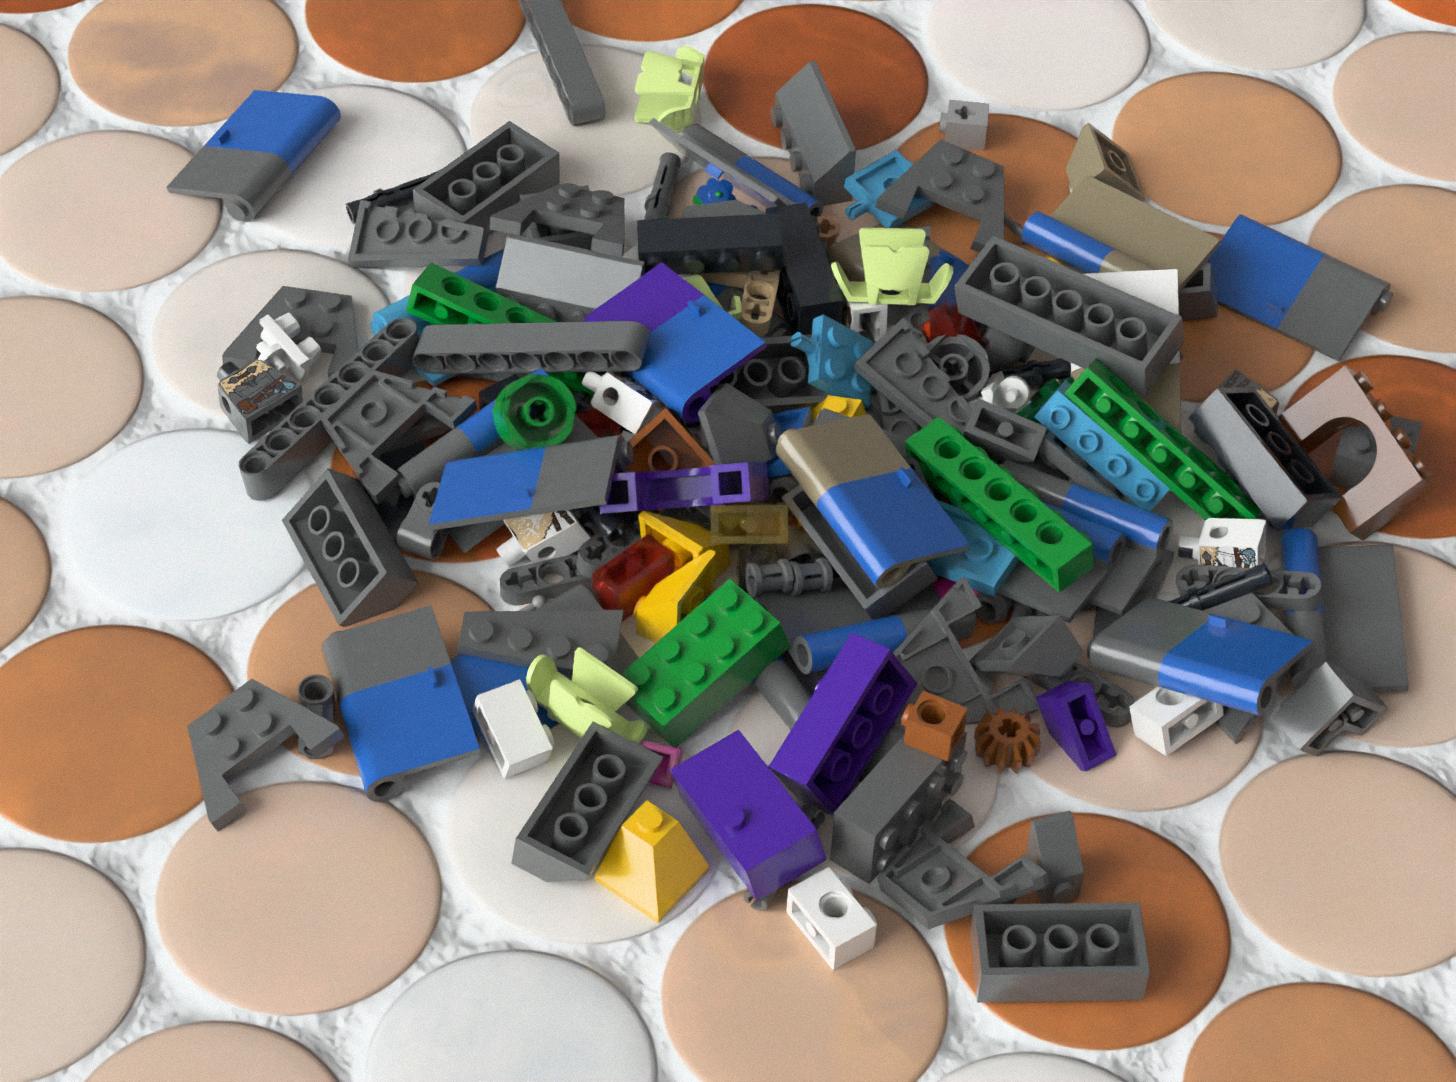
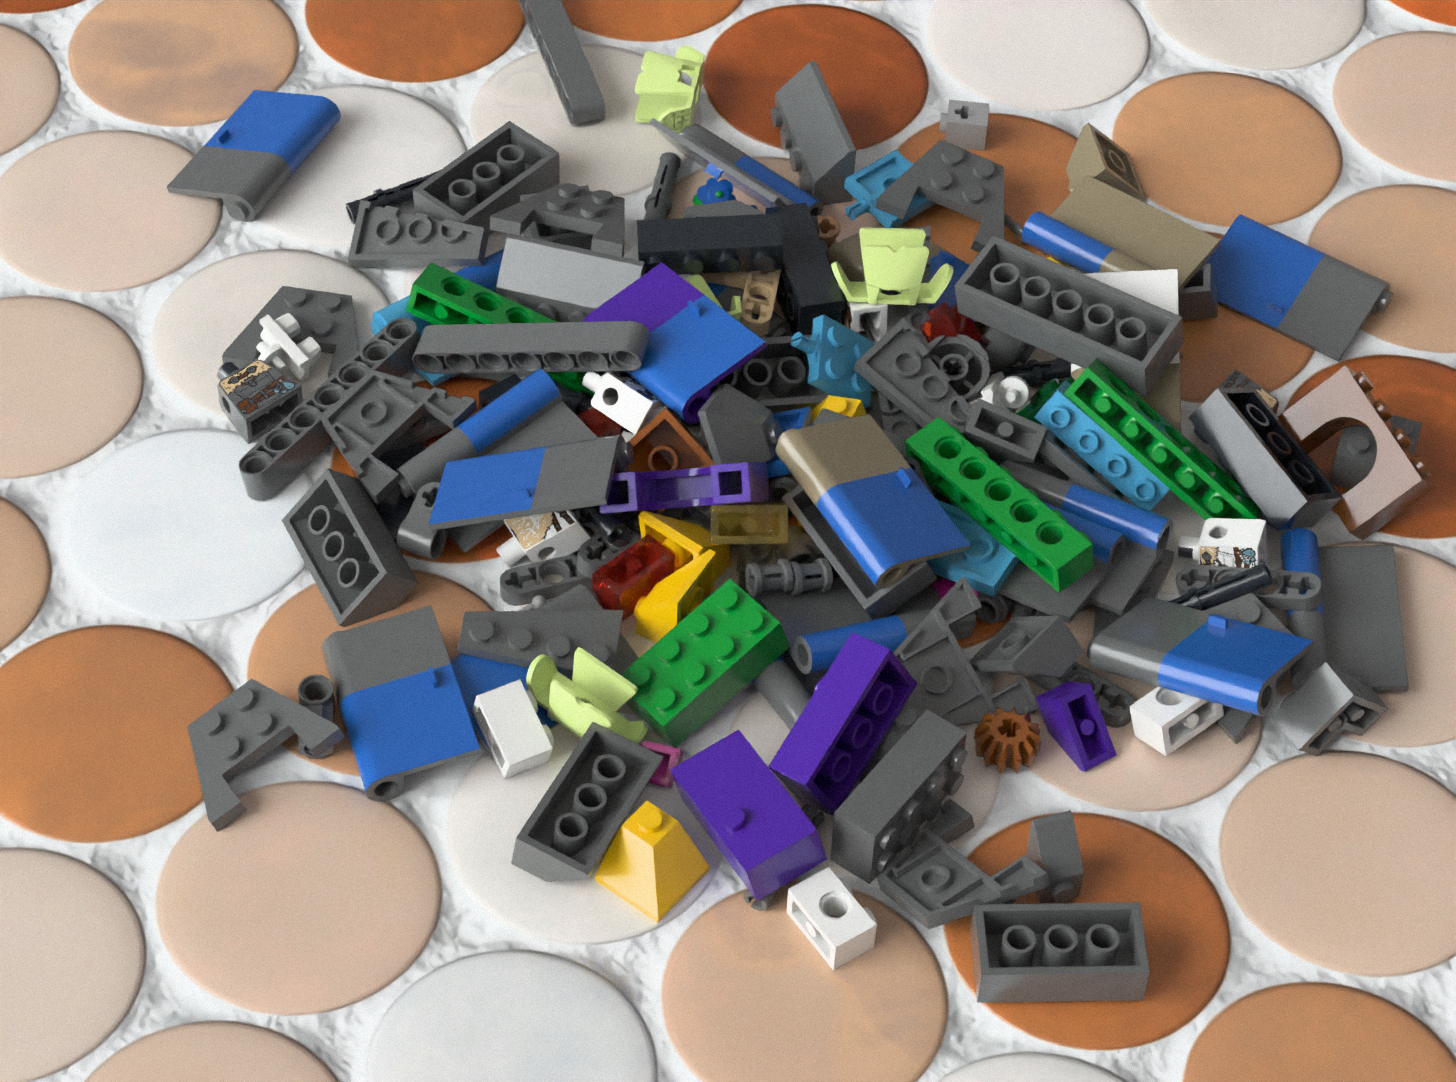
green brick [492,374,576,451] -> none
dark orange brick [901,691,968,761] -> none

